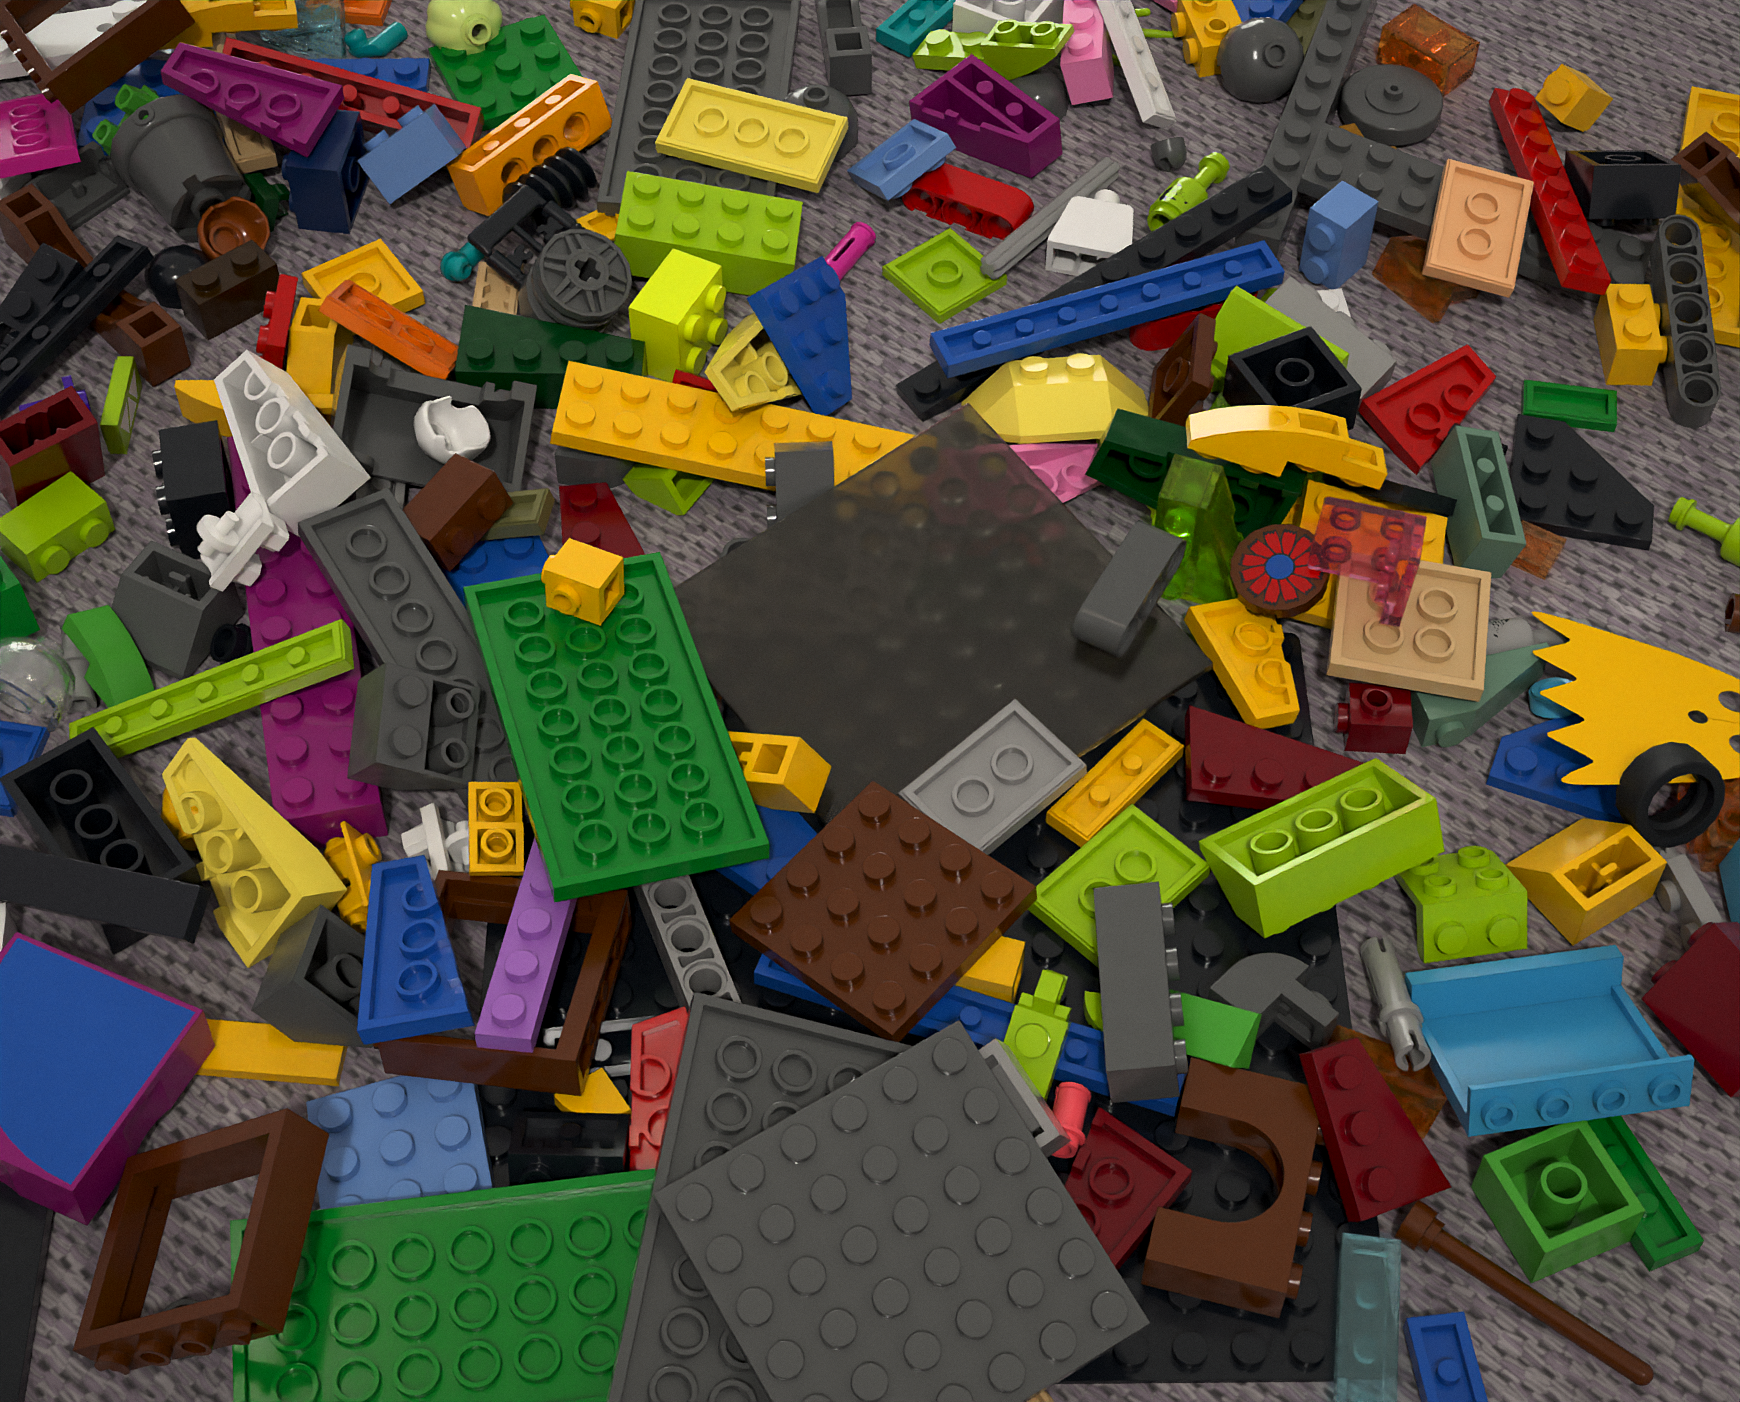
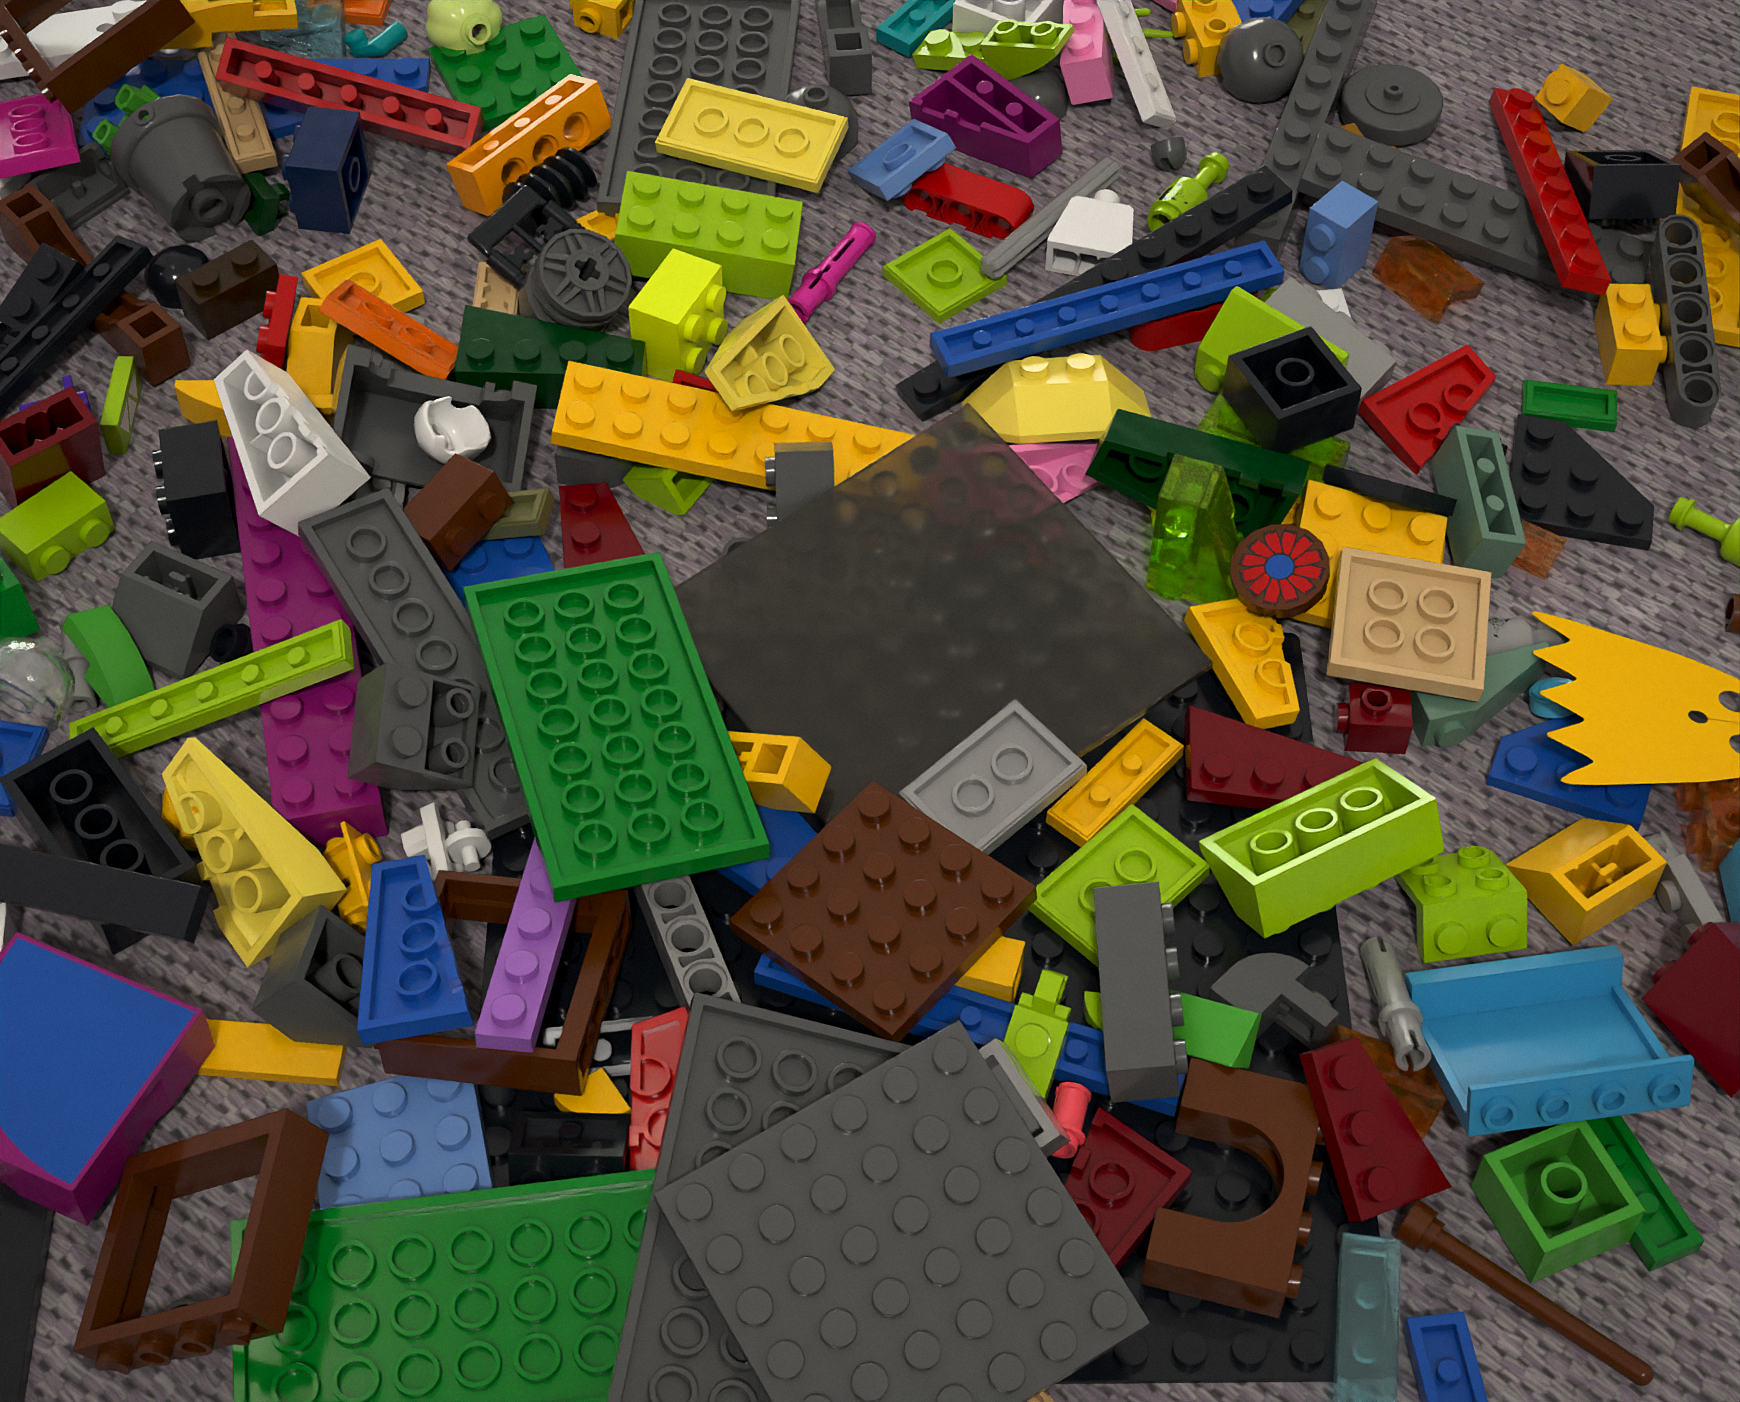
magenta wing [160,42,344,158] -> none
dark orange hair [196,196,271,261] -> none
white hips [196,491,289,592] -> none
medium blue piece [357,103,466,205] -> none
teal arm [440,242,485,281] -> none
yellow slope [468,782,524,876] -> none
yellow brick [541,538,624,626] -> none
blue plate [747,256,852,416] -> none
dark grey beam [1072,520,1187,658] -> none
reddish brown plate [1148,313,1218,427] -> none
yellow slope [1186,405,1388,490] -> none
clear pink bracket [1307,497,1427,627] -> none
clear orange brick [1376,4,1480,97] -> none
light nougat tile [1422,159,1534,298] -> none
black tyre [1616,742,1725,848] -> none

